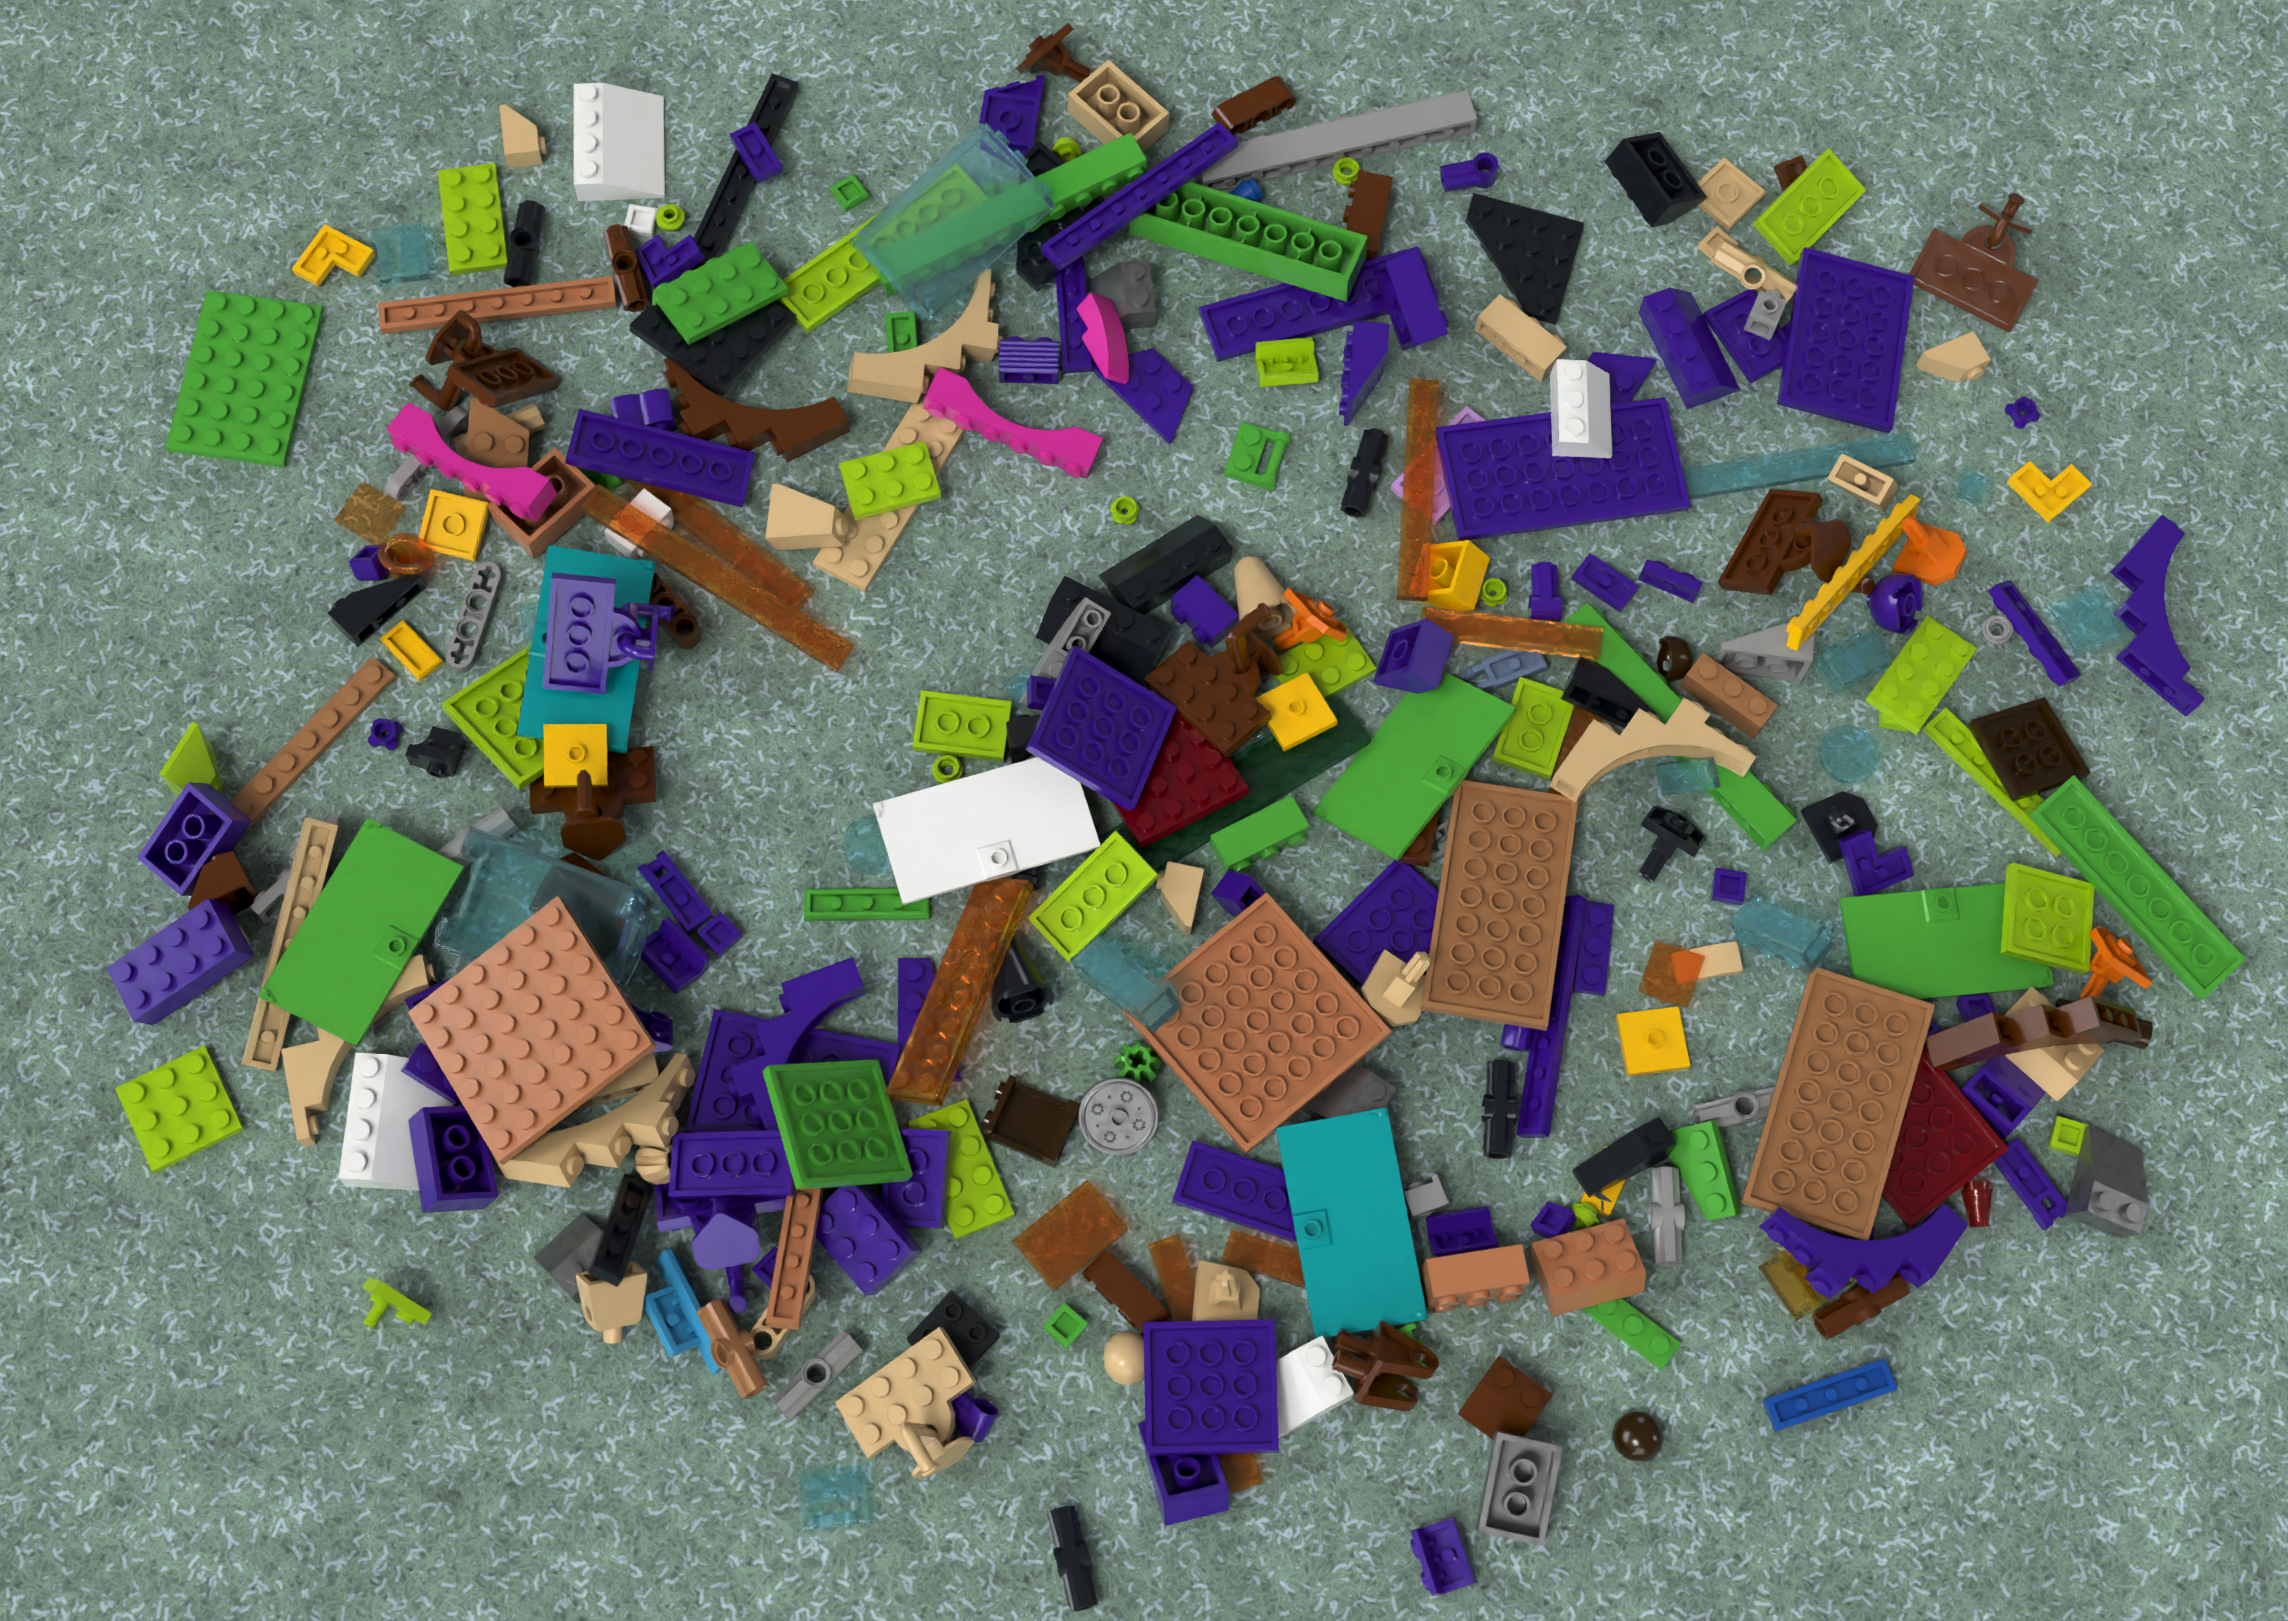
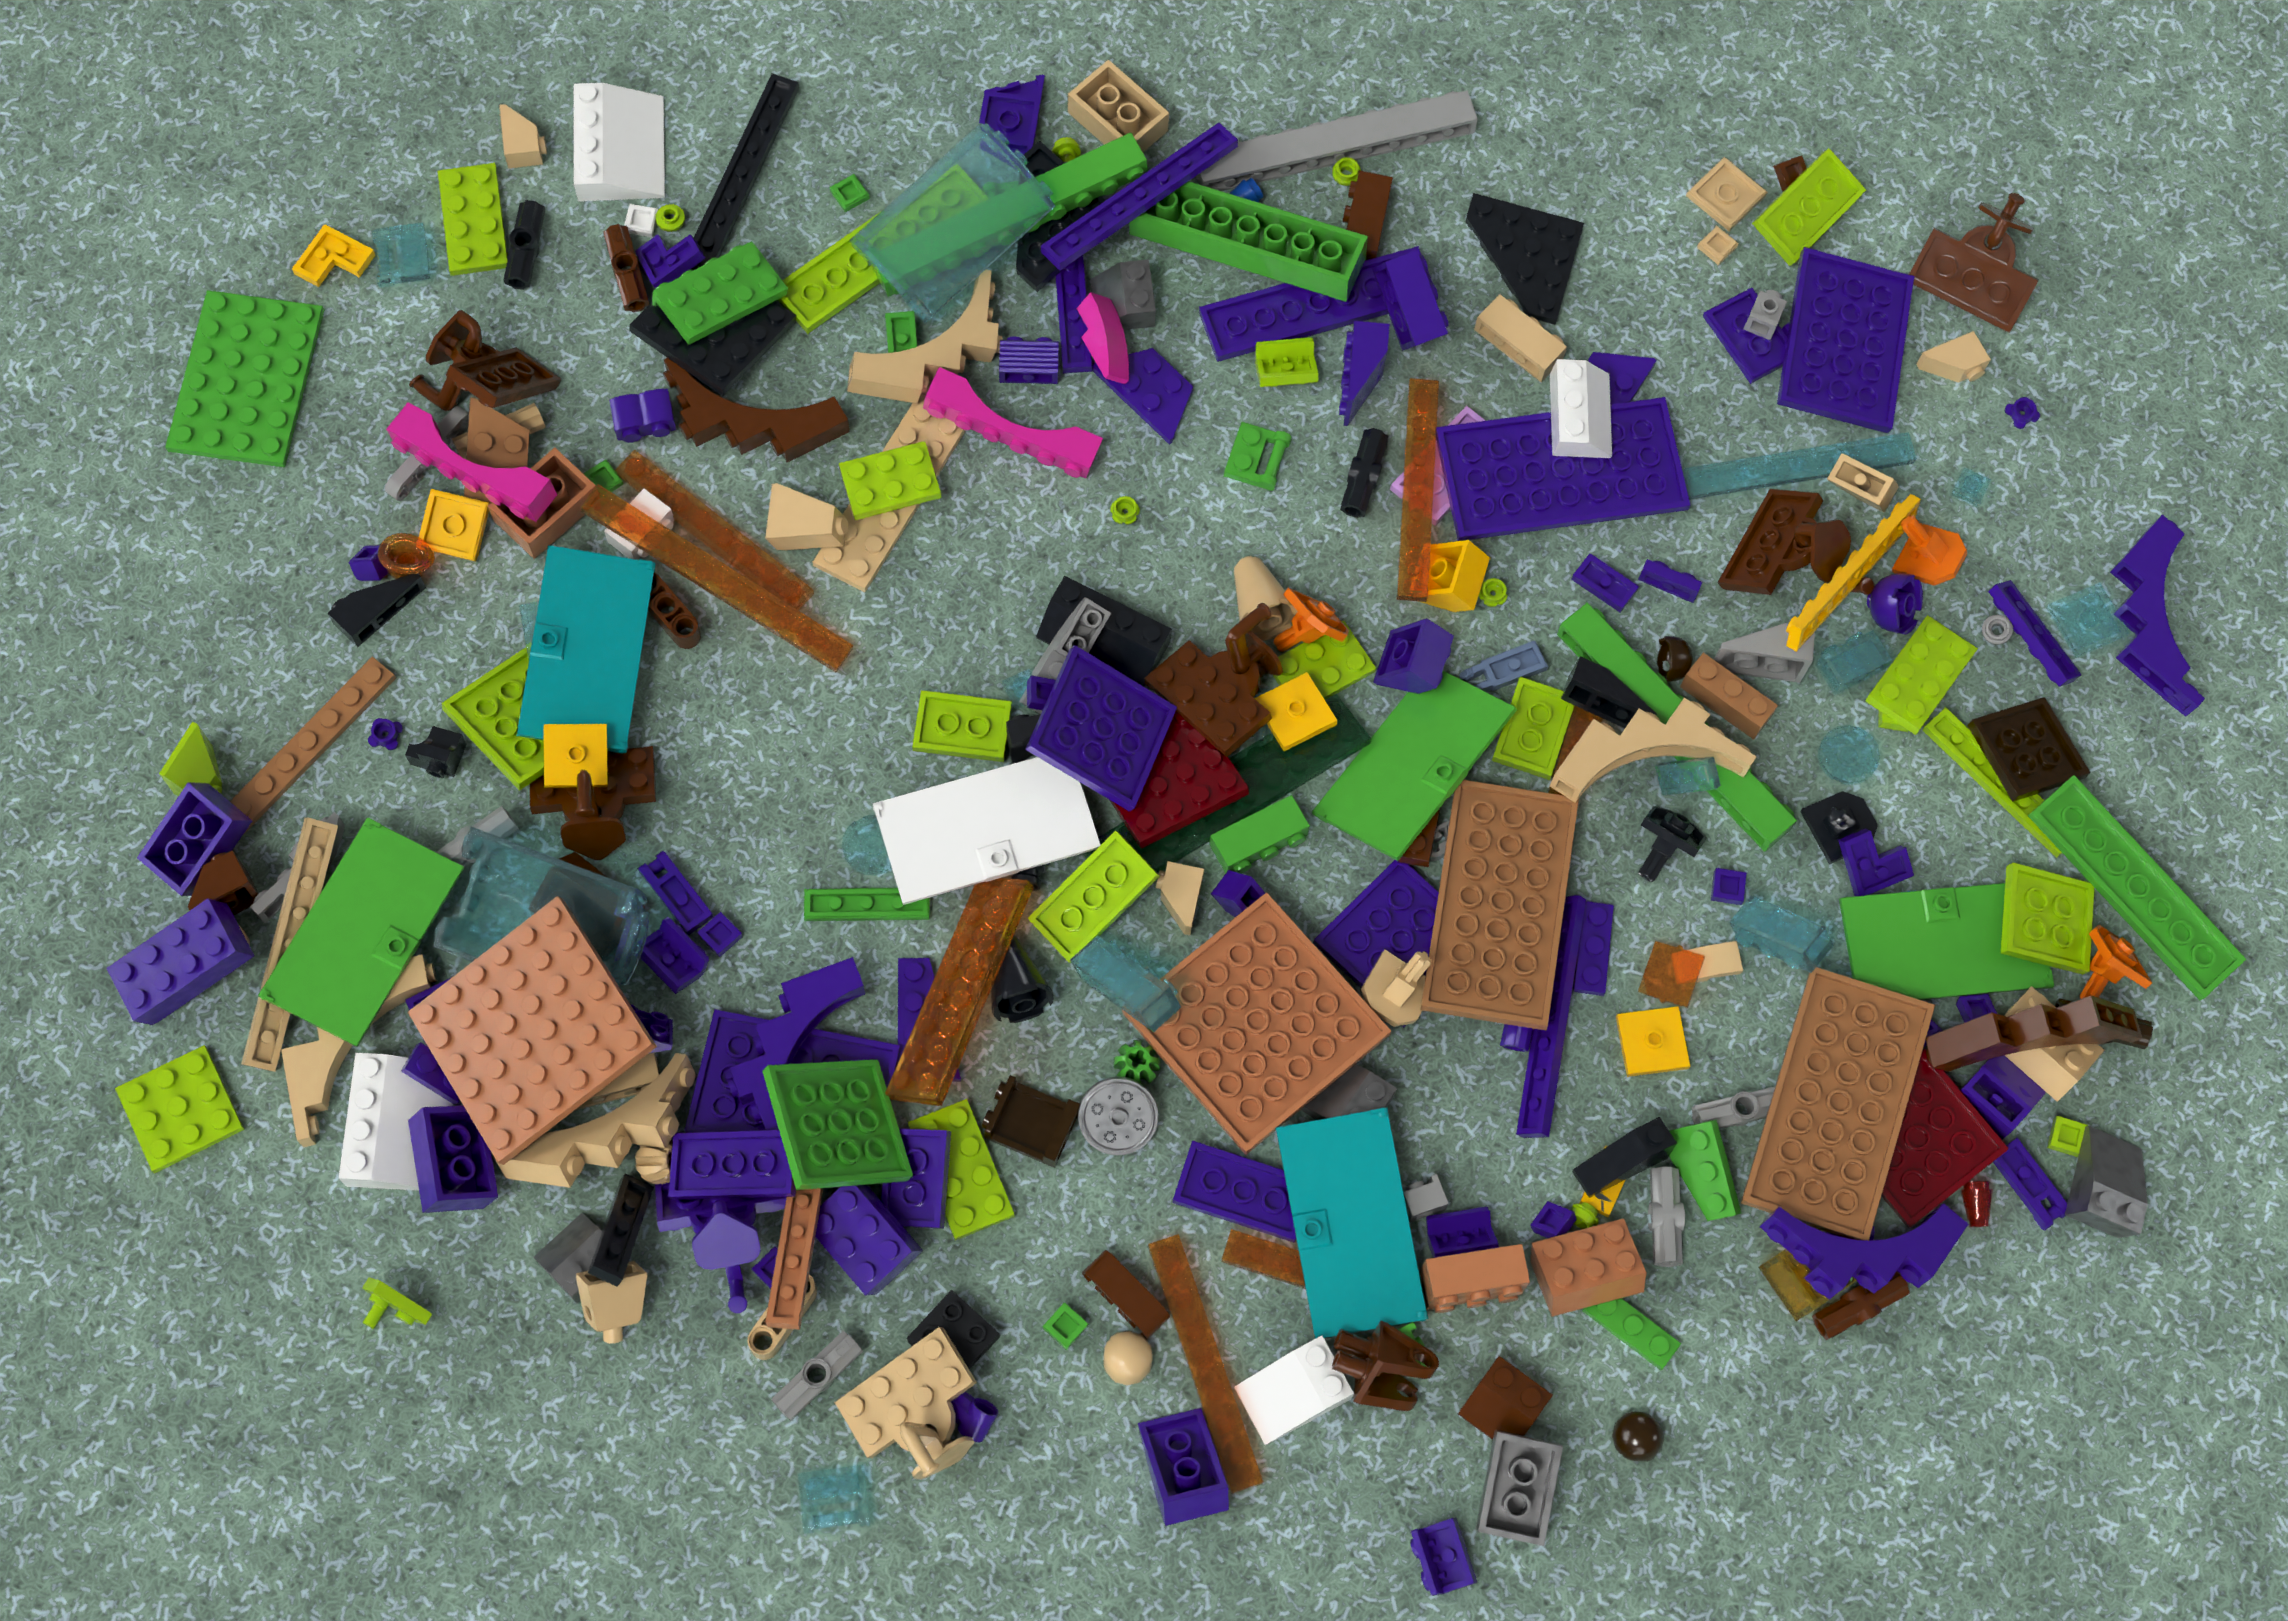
clear orange piece [334,482,406,545] -> none
nougat plate [378,276,617,334] -> none
yellow tile [380,620,444,683] -> none
light grey beam [446,562,503,673] -> none
dark purple plate [543,572,675,694] -> none
dark purple plate [565,409,755,507] -> none
dark azure bracket [643,1248,722,1375] -> none
medium nougat piece [697,1299,769,1399] -> none
dark purple plate [730,122,783,184] -> none
lime plate [932,755,963,784] -> none
clear orange plate [1013,1180,1128,1292] -> none
reddish brown piece [1016,23,1091,83] -> none
black piece [1047,1505,1098,1612] -> none
black slope [1099,515,1233,615] -> none
dark purple plate [1143,1319,1279,1456] -> none
dark purple brick [1170,575,1239,649] -> none
tan piece [1192,1260,1260,1321] -> none
reddish brown beam [1212,76,1297,135] -> none
clear orange plate [1421,607,1604,660] -> none
dark purple piece [1440,152,1498,192] -> none
black piece [1482,1060,1517,1159] -> none
dark purple piece [1528,562,1562,622] -> none
black slope [1604,132,1707,227] -> none
dark purple slope [1638,288,1740,409] -> none
tan piece [1710,239,1797,304] -> none
blue plate [1762,1358,1898,1432] -> none
yellow plate [2006,461,2093,524] -> none

